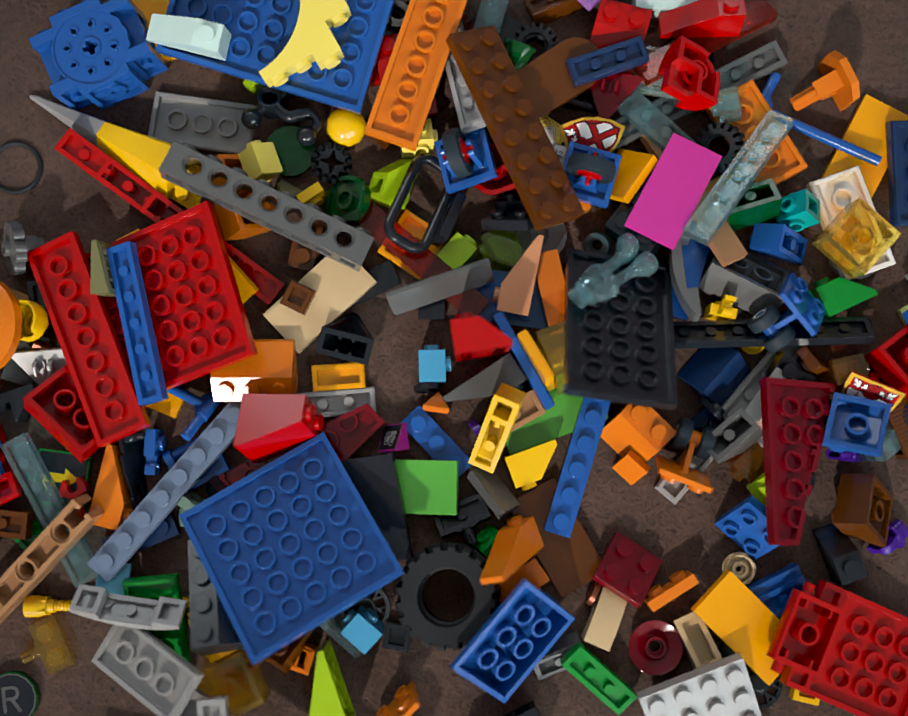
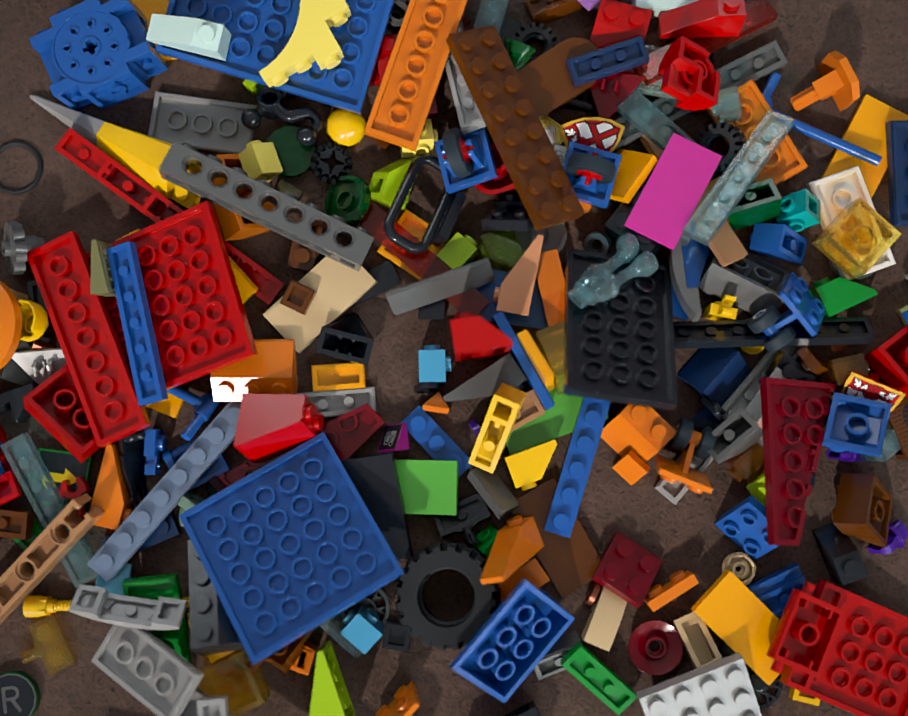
yellow plate [296,182,327,206] -> none

